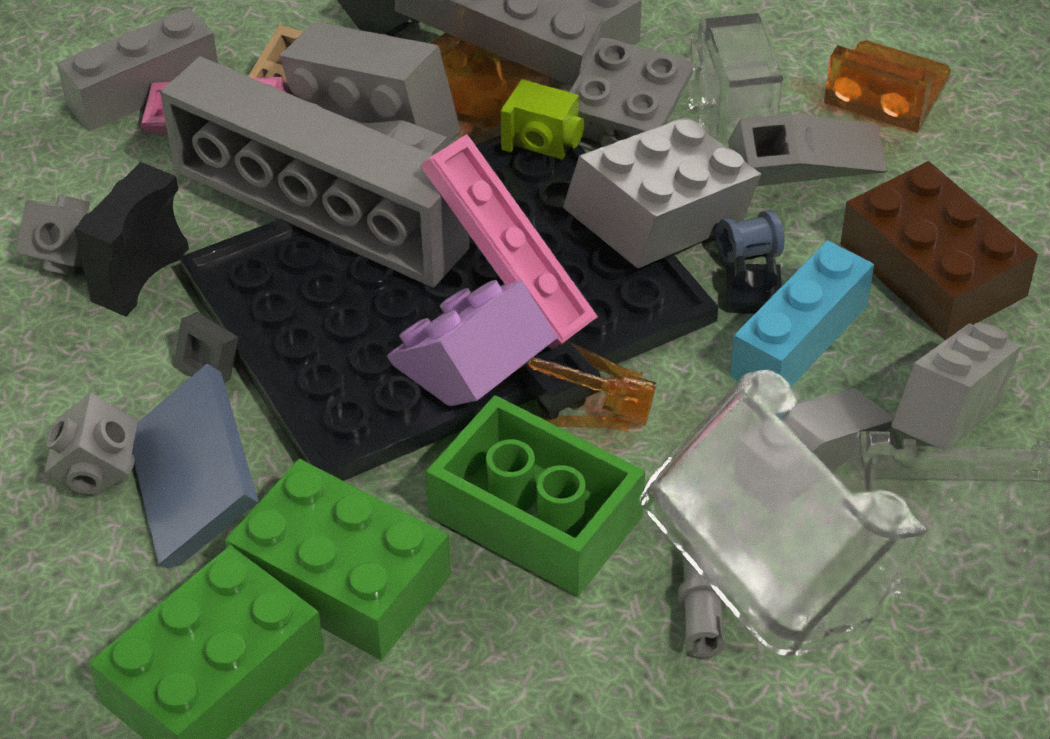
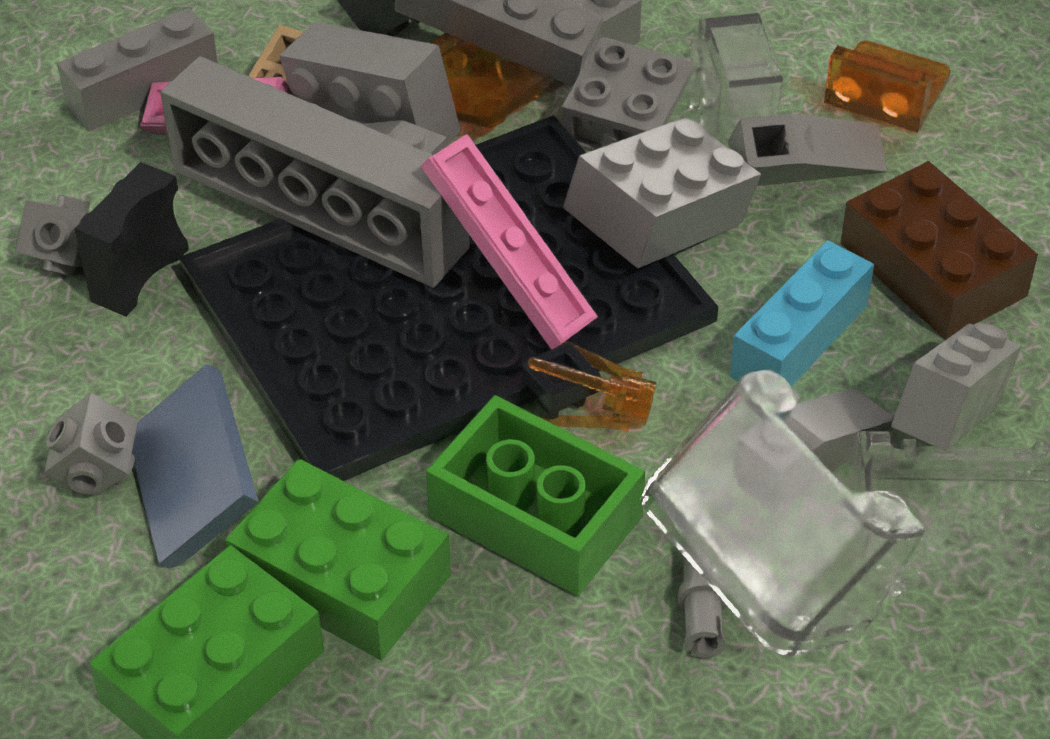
dark grey plate [174,312,238,383] -> none
lavender slope [387,280,558,406] -> none
lime brick [501,79,584,160] -> none
sand blue bush [715,210,785,265] -> none
black tile [726,256,782,314] -> none

